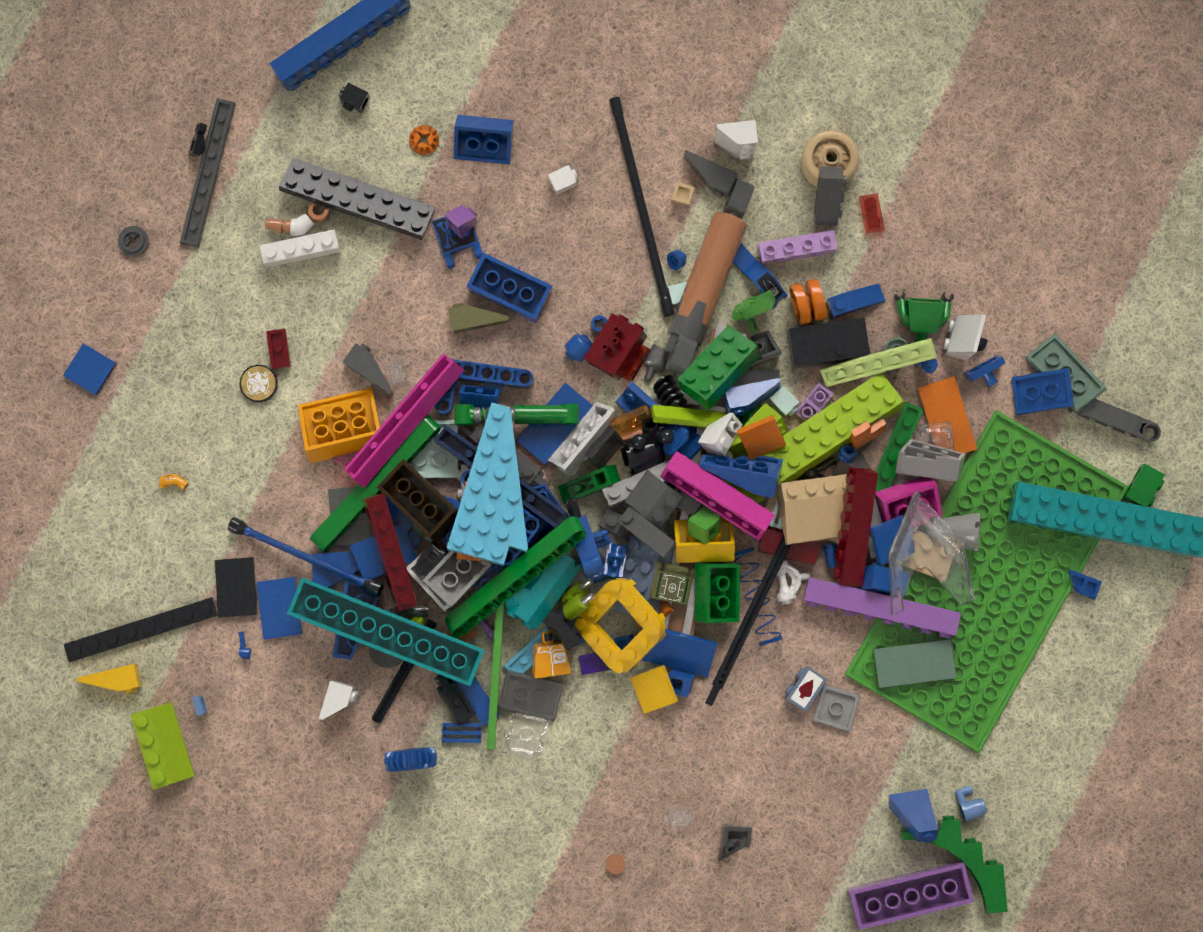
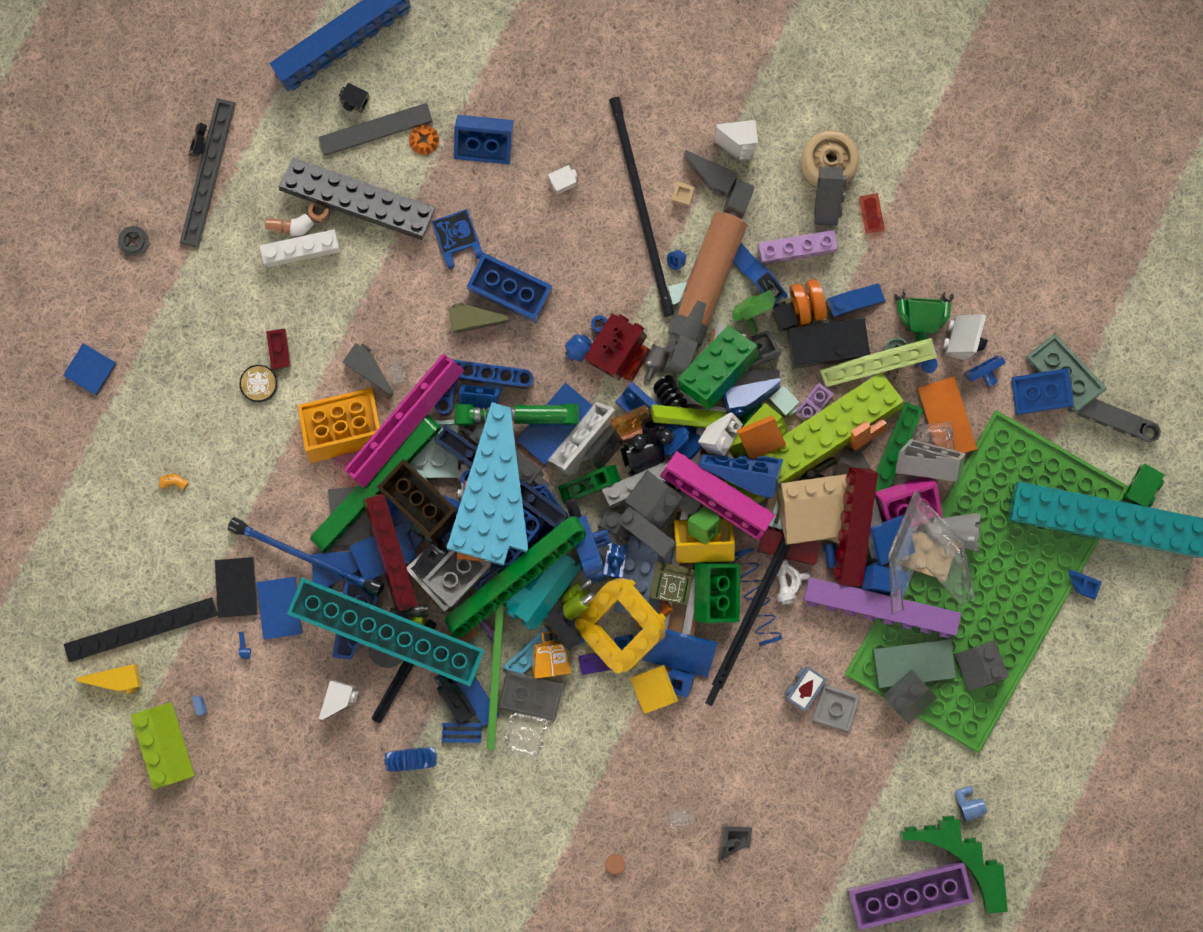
medium lavender slope [445,205,478,239] -> none
blue bush [837,445,857,463] -> none
blue slope [888,789,938,842] -> none
none -> dark grey tile [319,103,433,156]
none -> black brick [772,301,799,332]
none -> dark grey slope [883,669,937,723]
none -> dark grey slope [954,640,1009,691]

